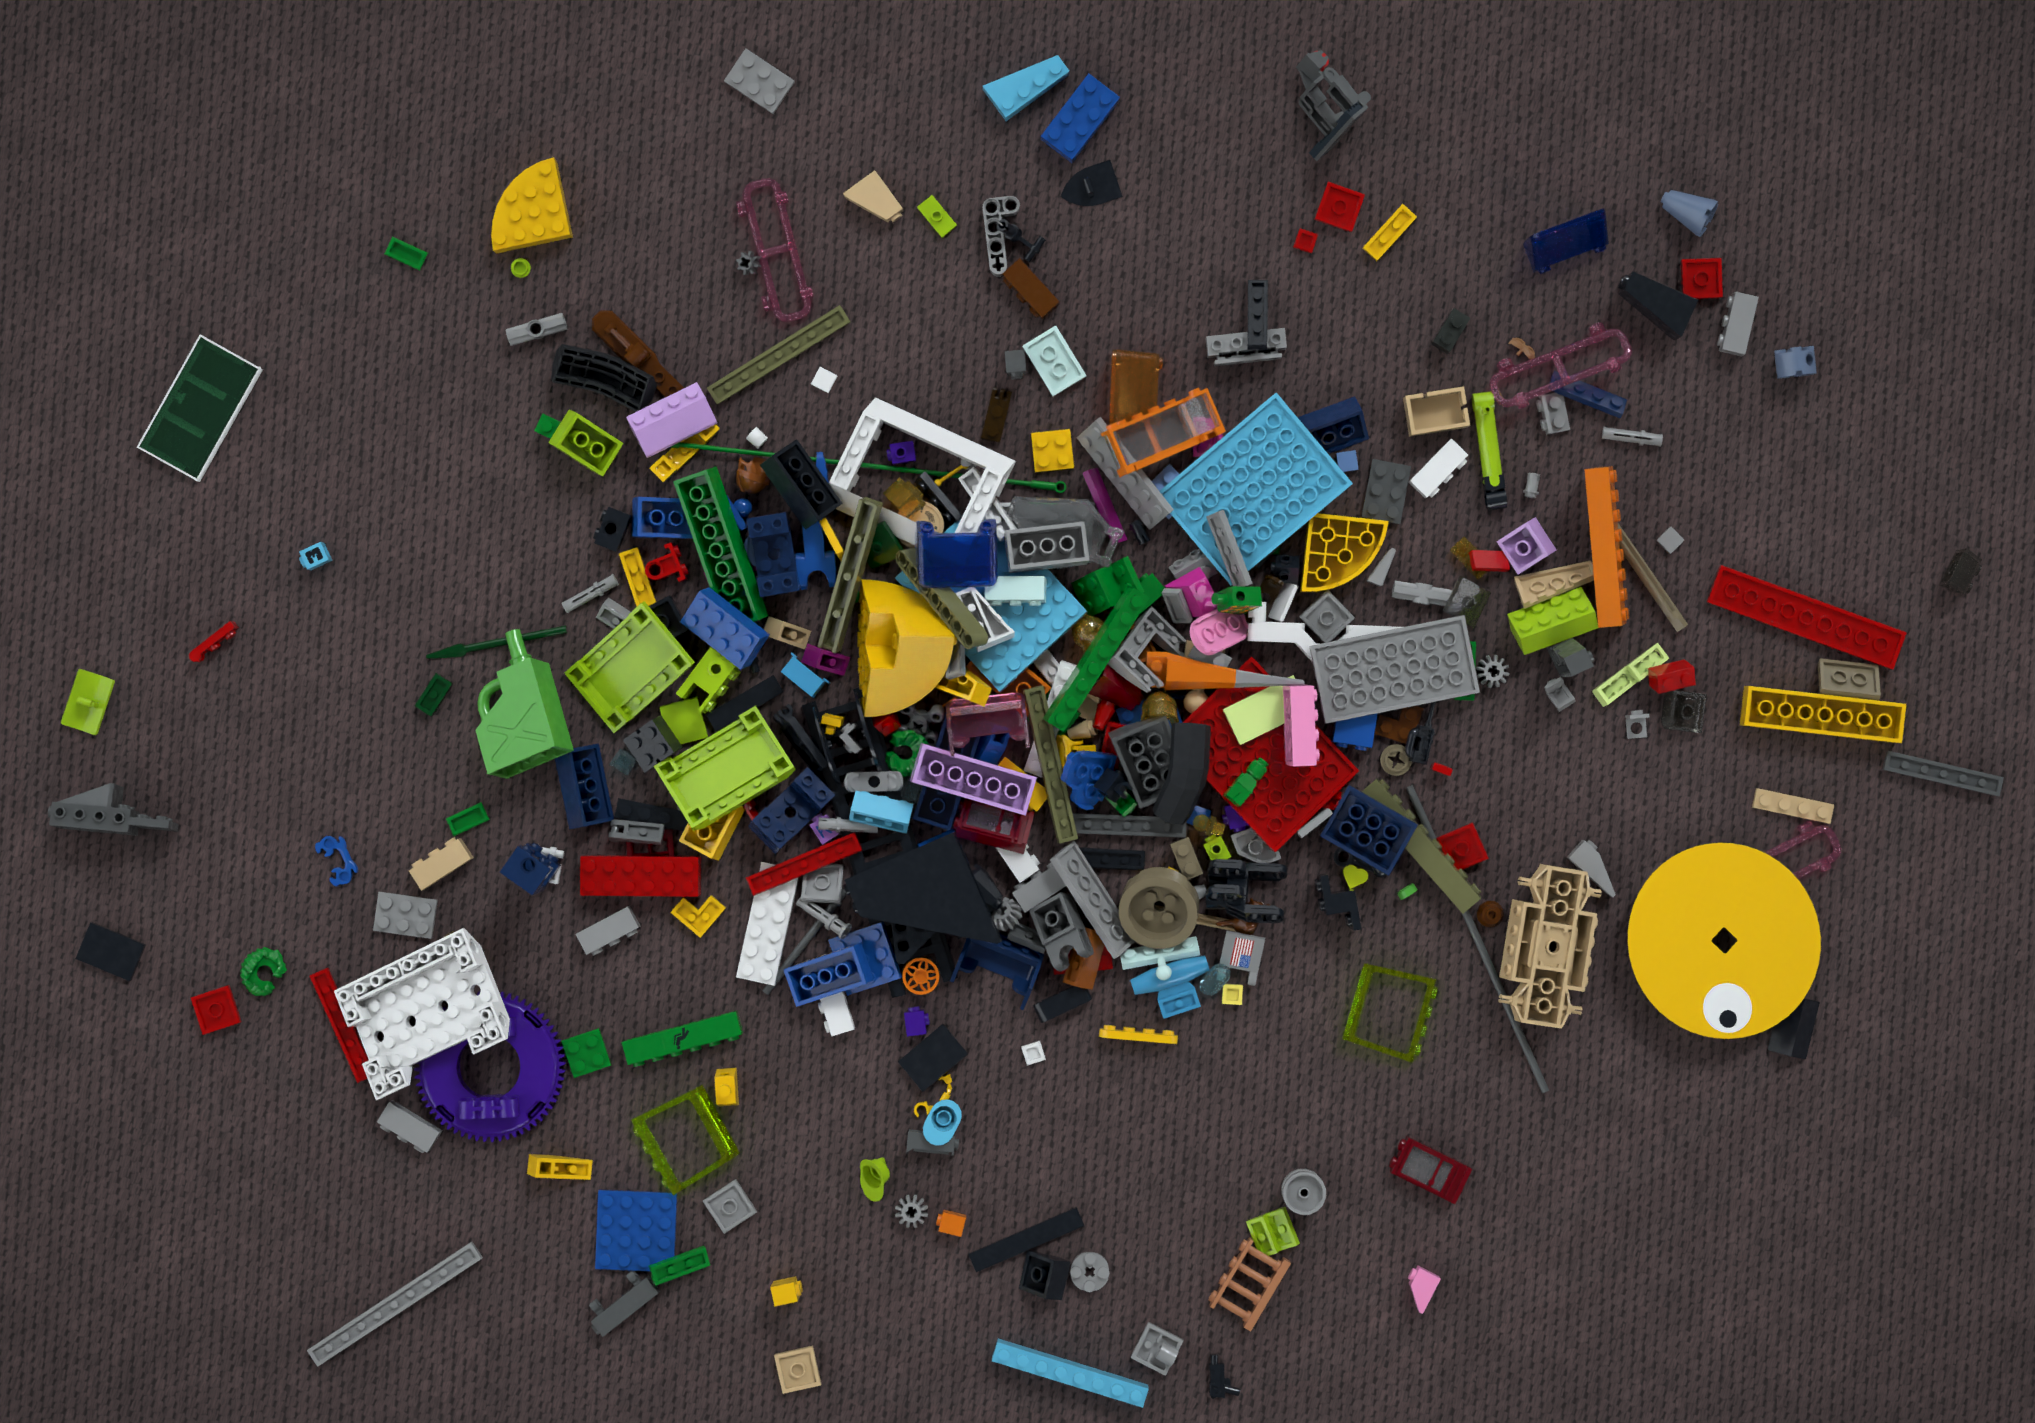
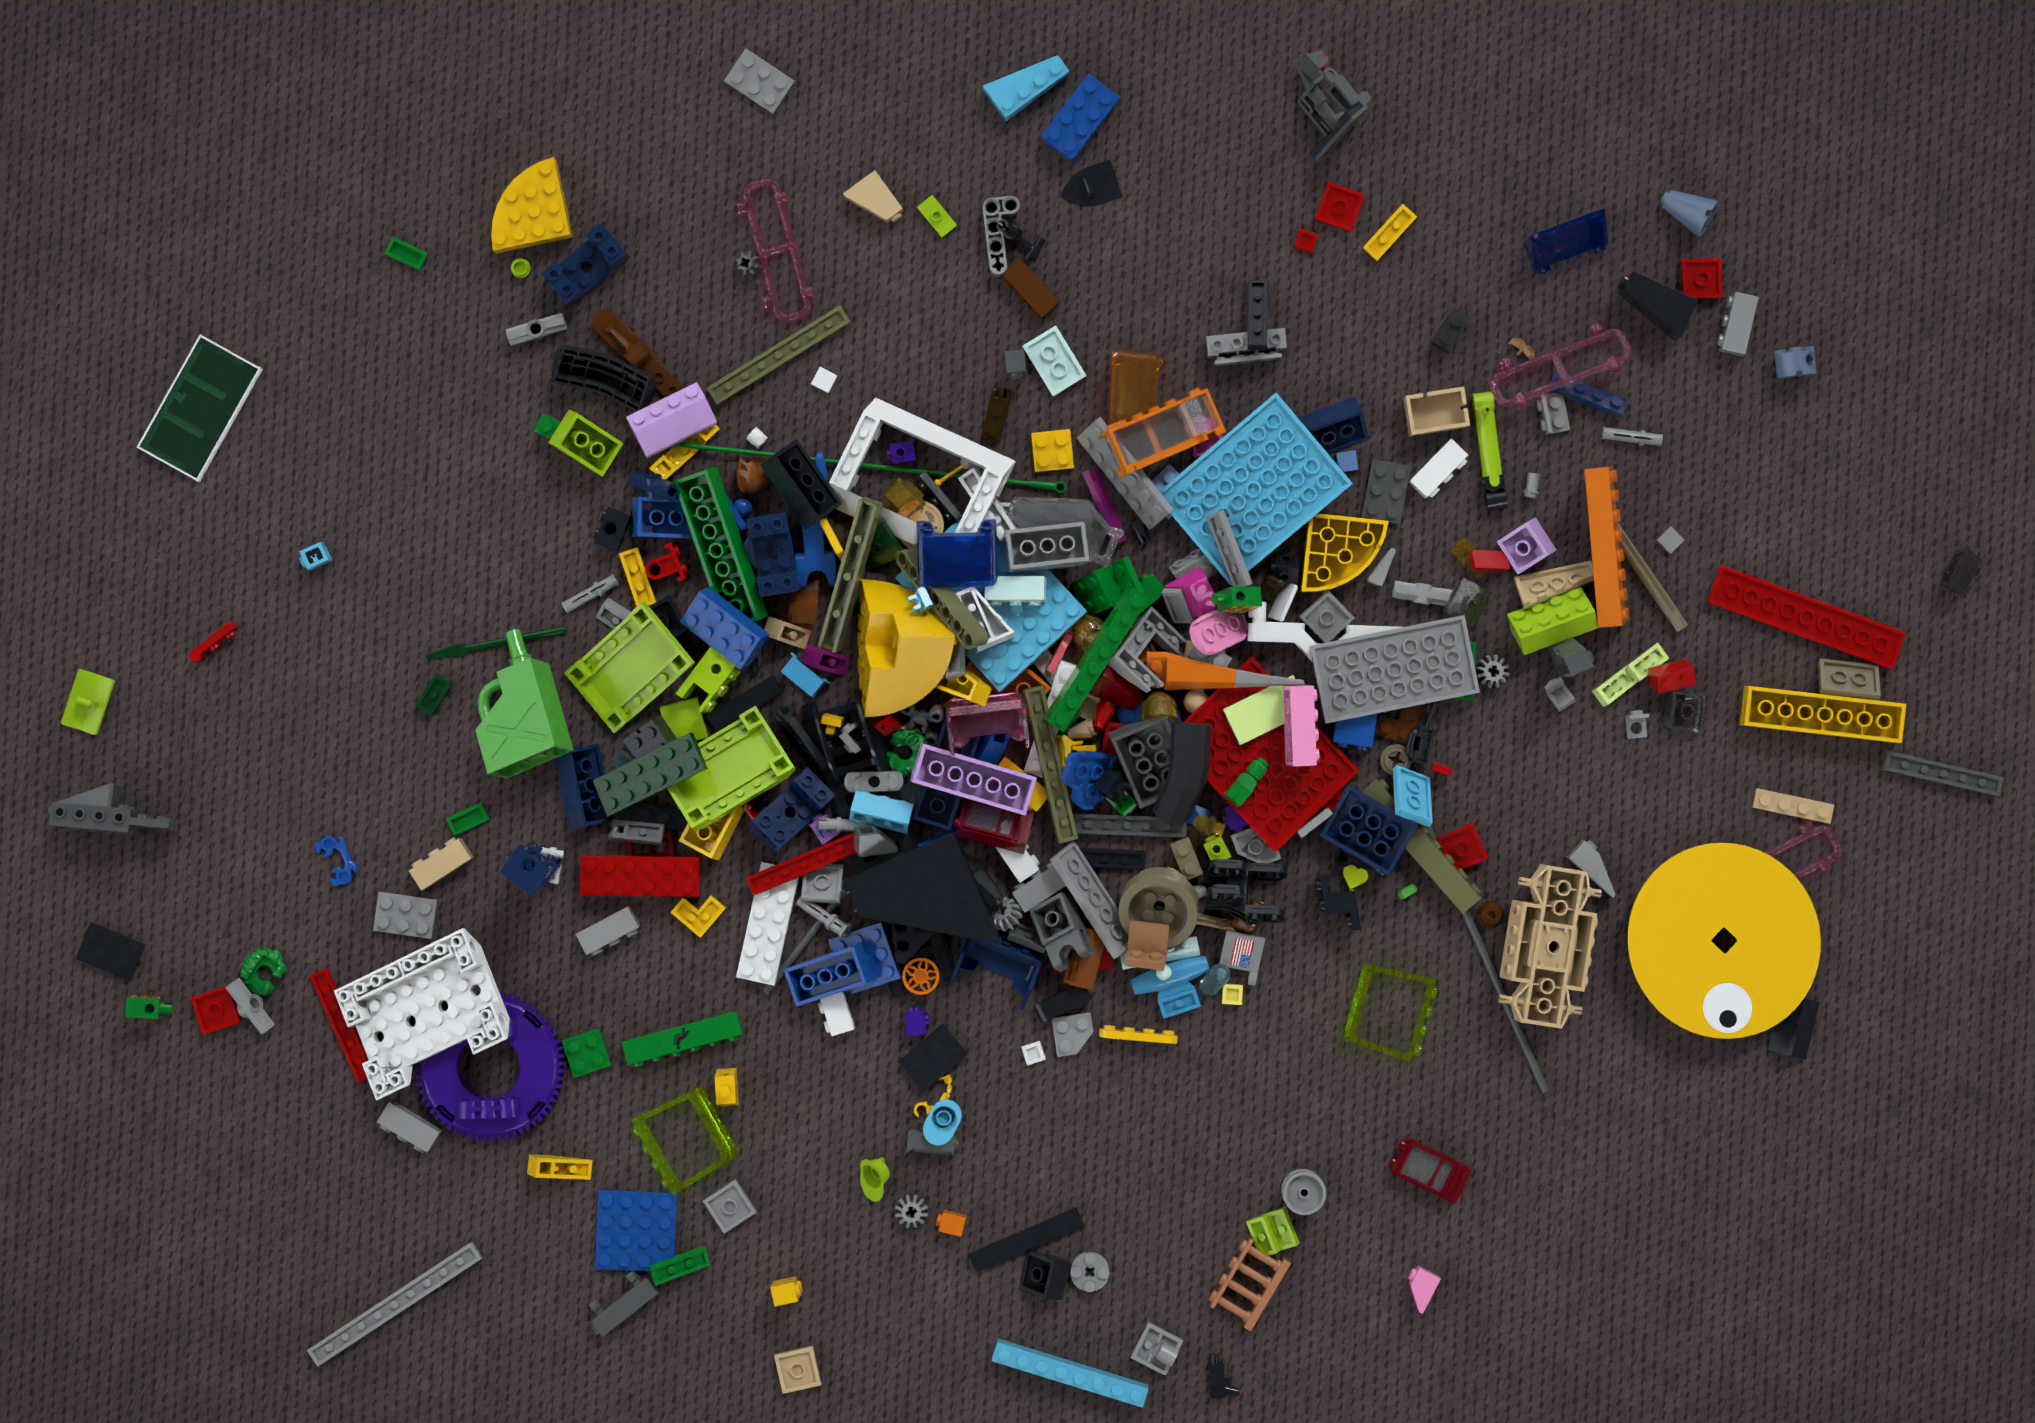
none -> green torso [125,994,173,1019]
none -> light grey piece [225,978,275,1035]
none -> dark blue plate [541,223,630,307]
none -> dark green plate [593,732,708,817]
none -> dark blue piece [628,471,679,501]
none -> clear orange slope [789,580,819,625]
none -> dark grey slope [854,824,897,857]
none -> medium azure tile [907,587,933,614]
none -> coral tile [1047,630,1073,673]
none -> light grey plate [1052,1012,1093,1057]
none -> medium nougat bracket [1125,920,1169,971]
none -> medium azure tile [1393,765,1433,827]

